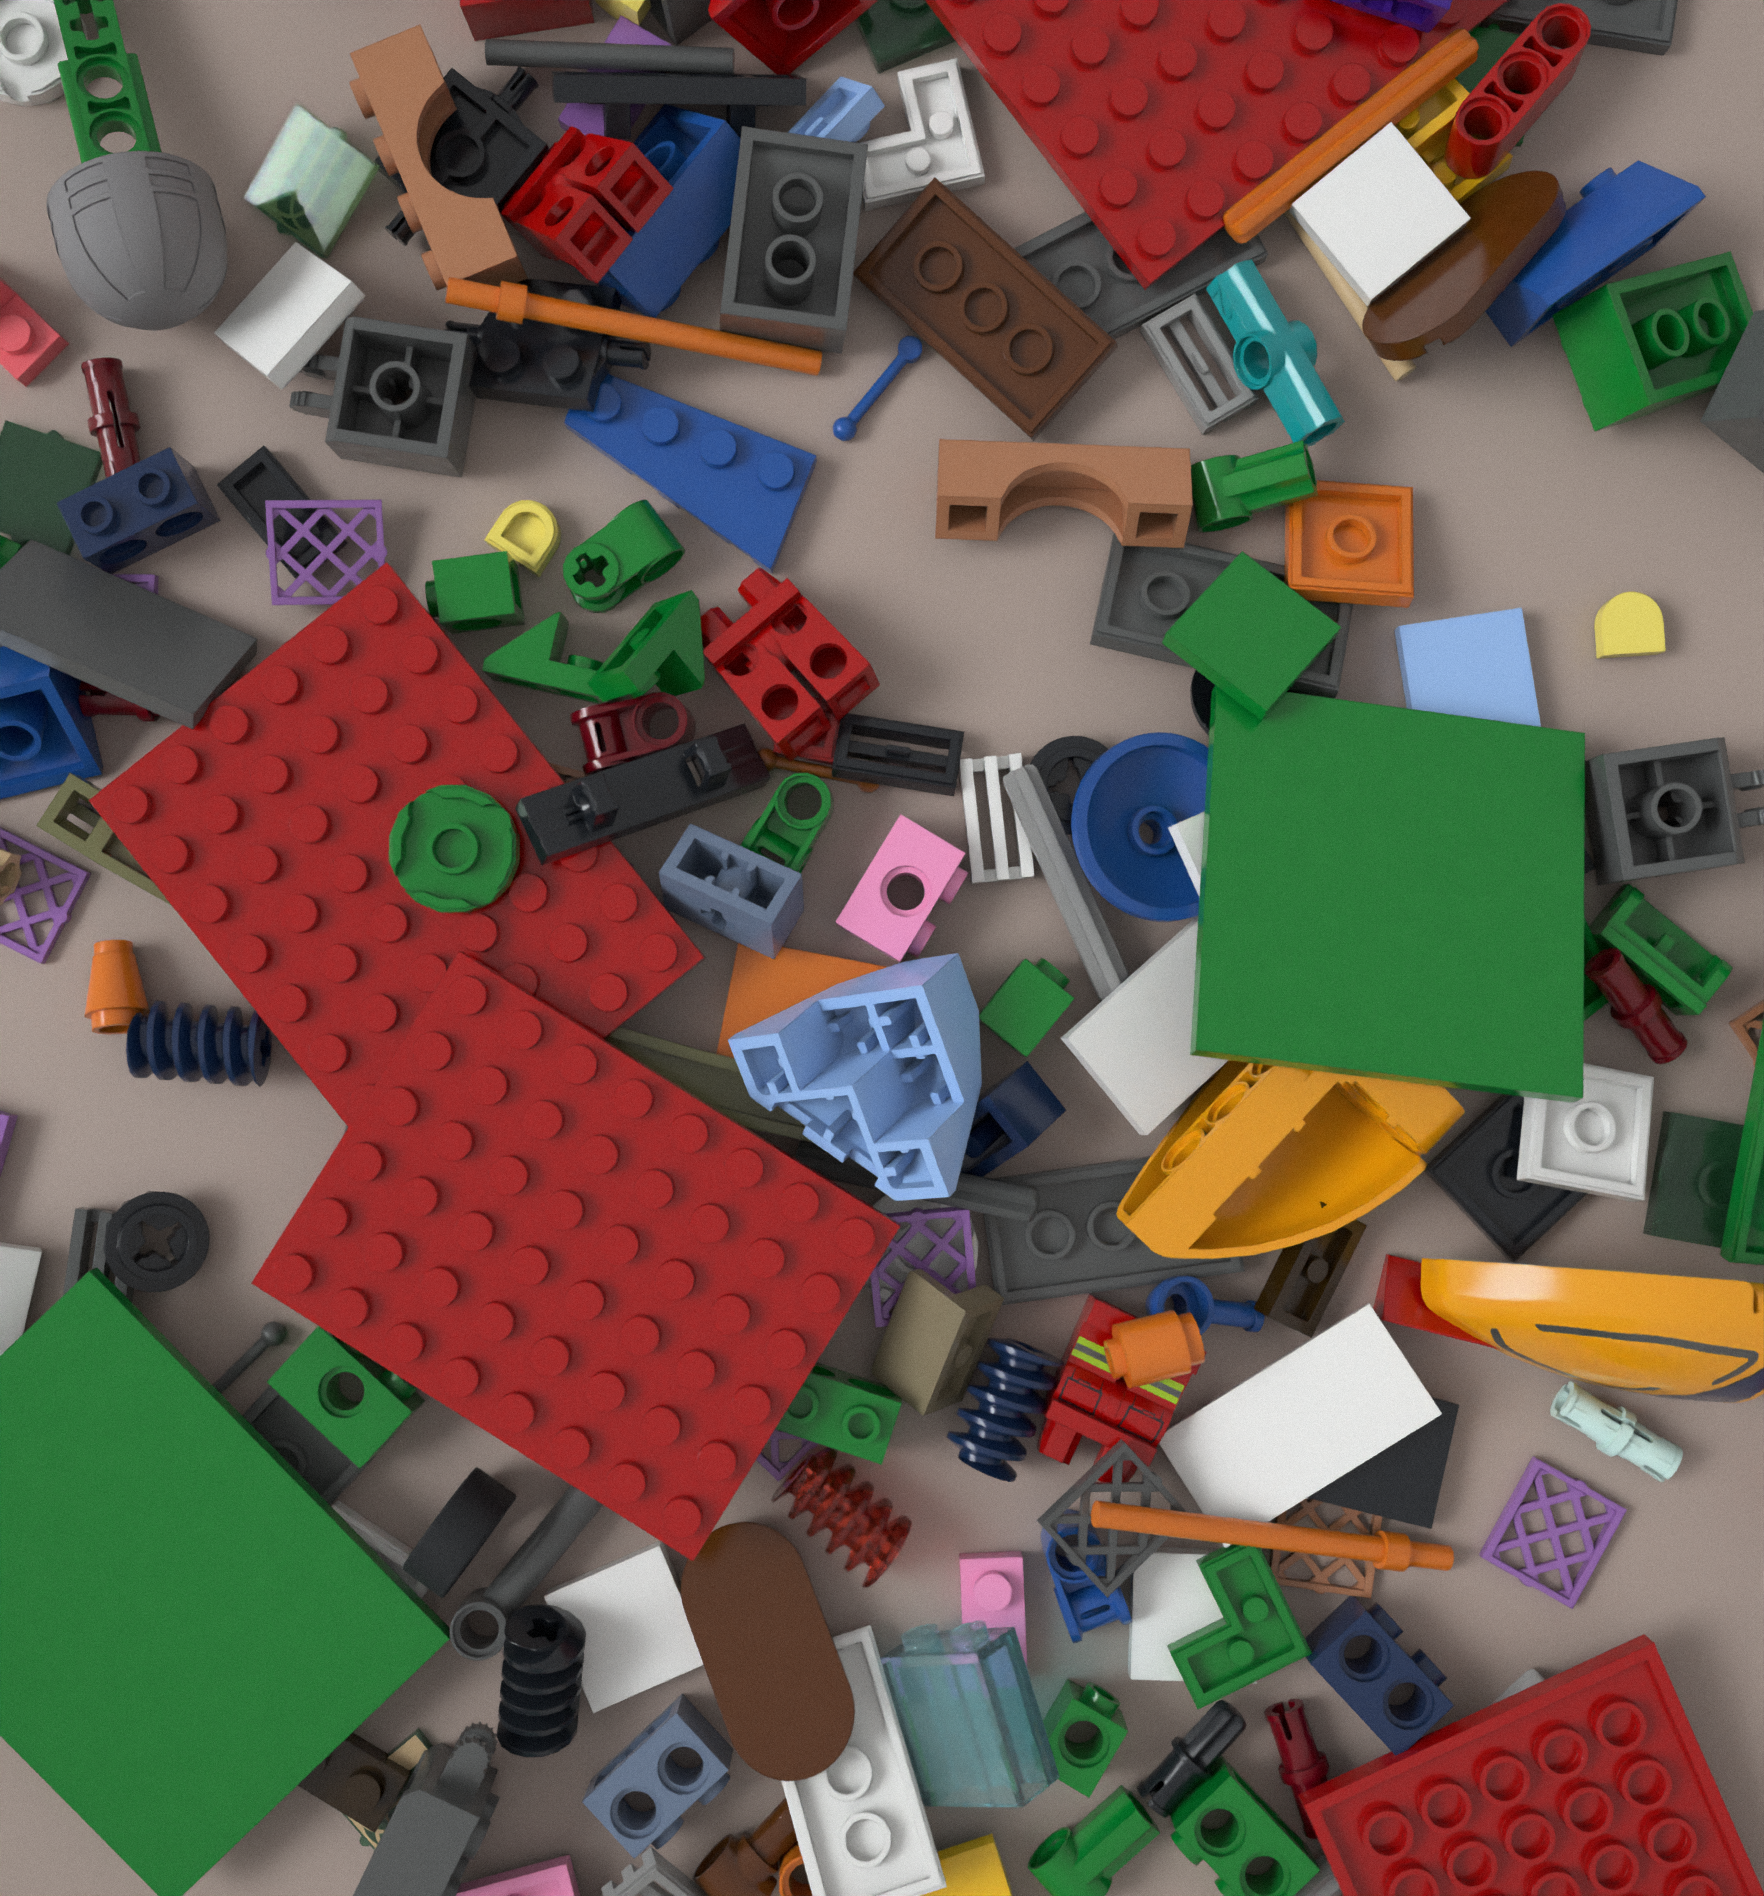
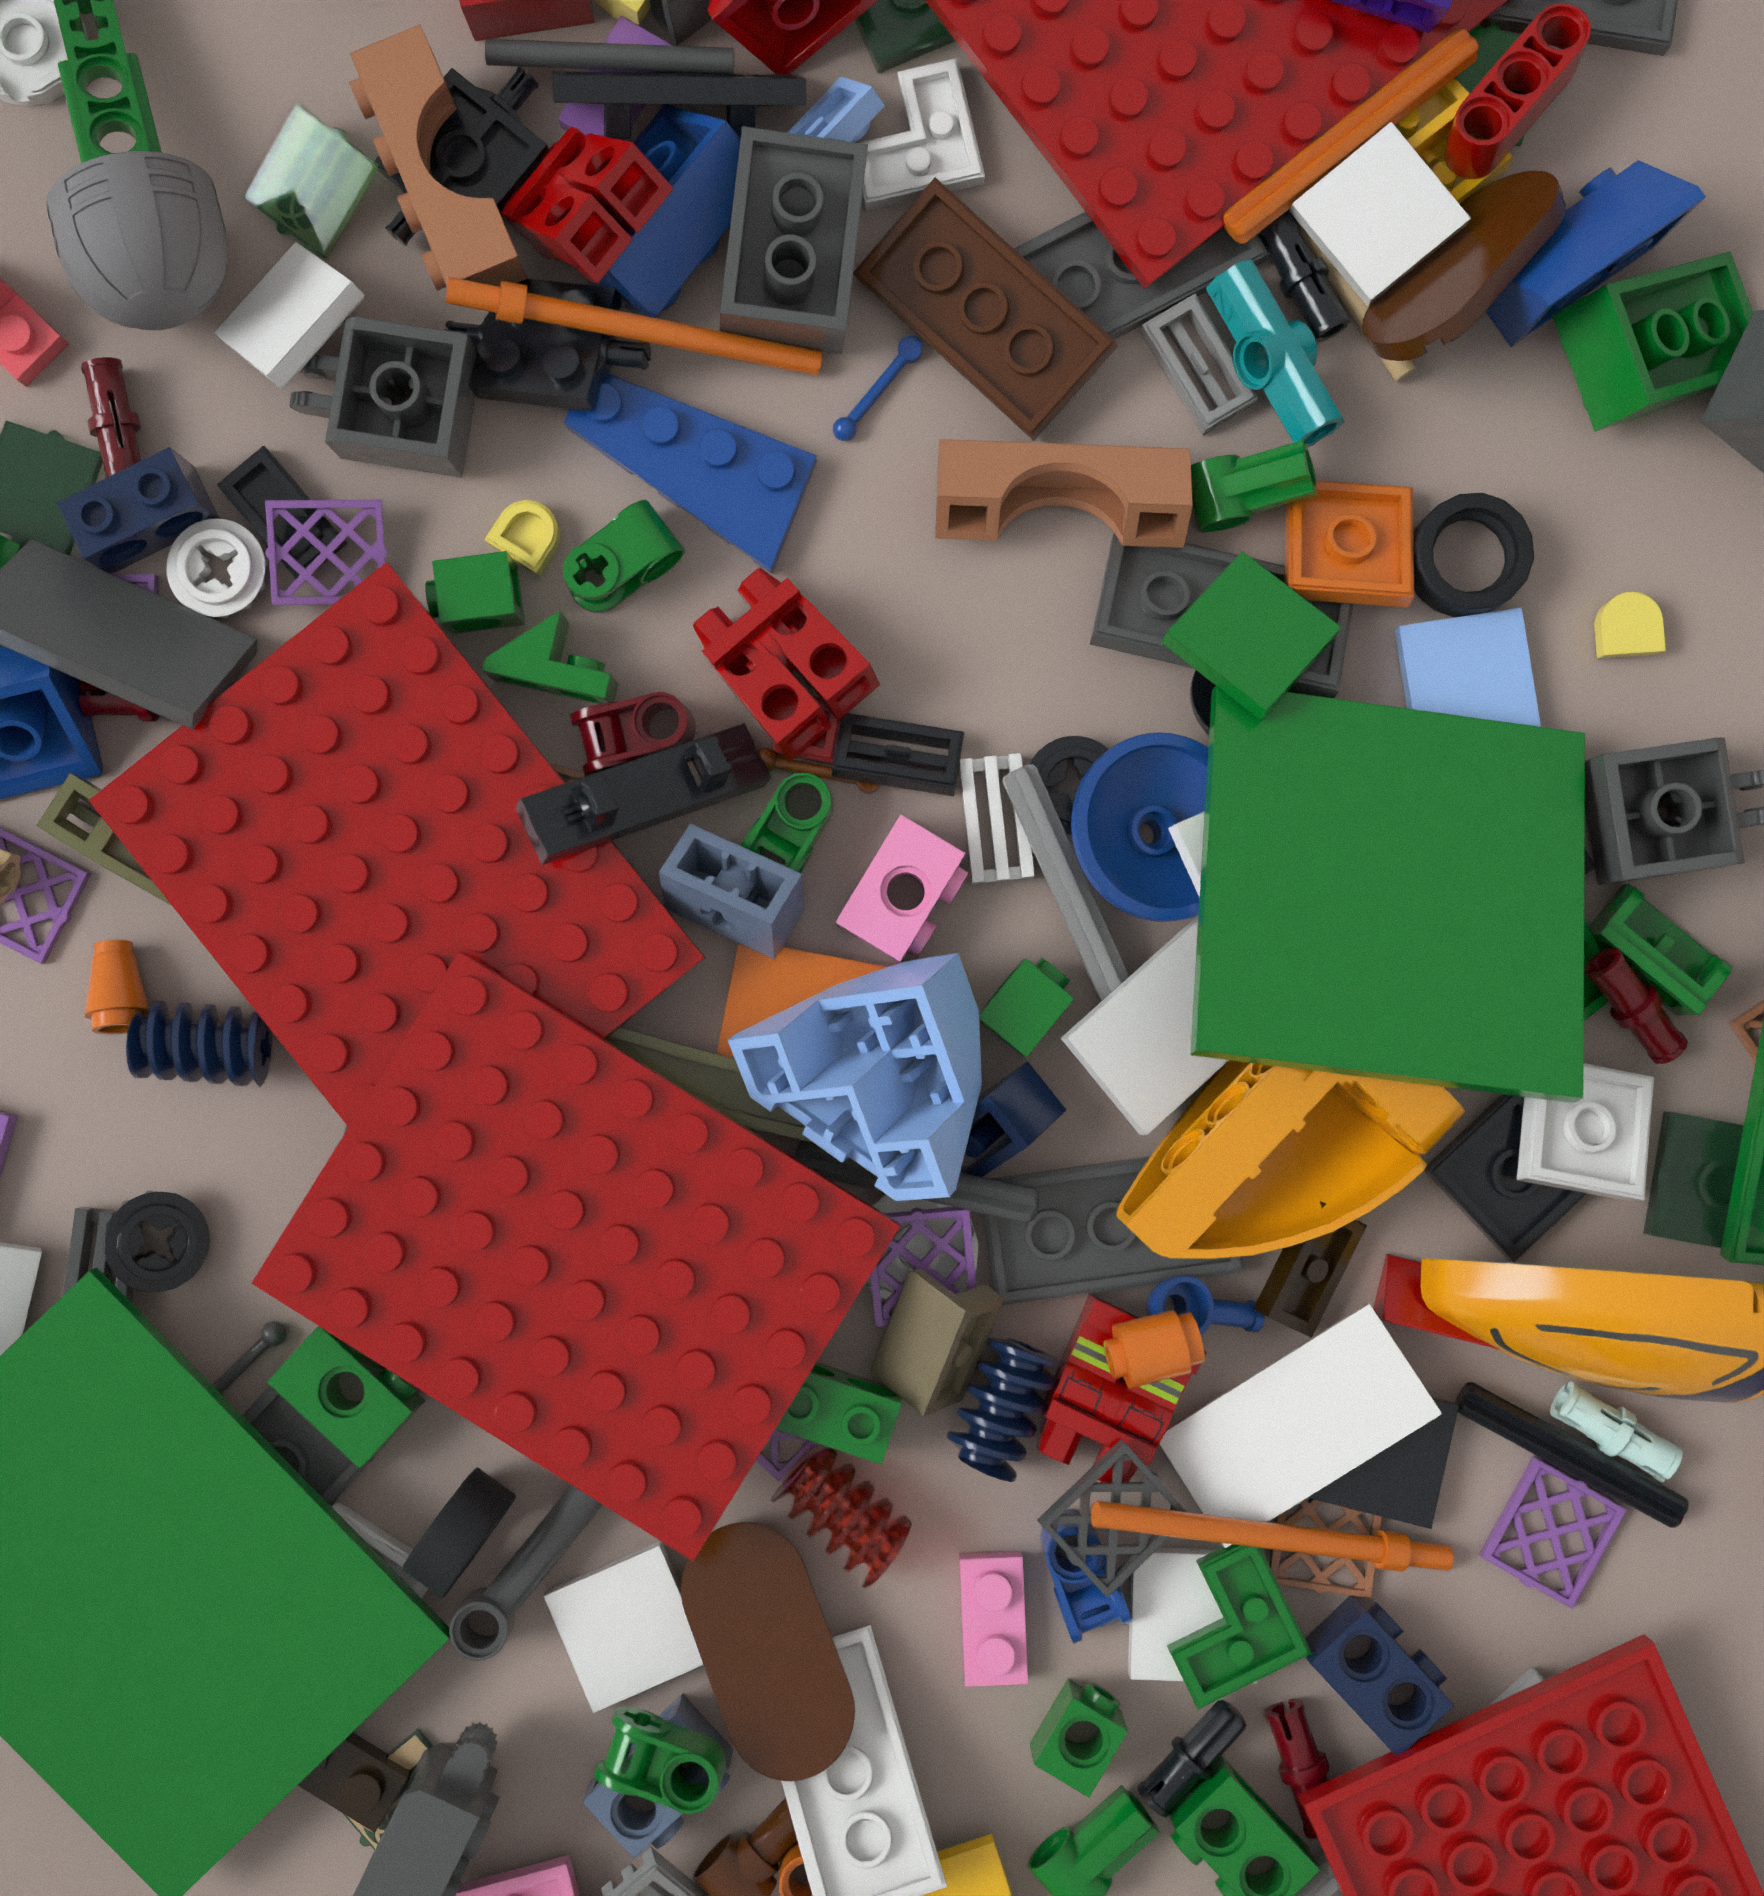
green tile [389,785,520,913] -> none
black piece [497,1604,586,1758] -> none
green slope [587,590,705,702] -> none
clear light blue brick [880,1621,1060,1807] -> none
none -> white gear [166,518,269,619]
none -> green piece [594,1706,726,1814]
none -> black pin [1258,214,1351,343]
none -> black tyre [1413,493,1534,618]
none -> black axle [1455,1382,1689,1528]

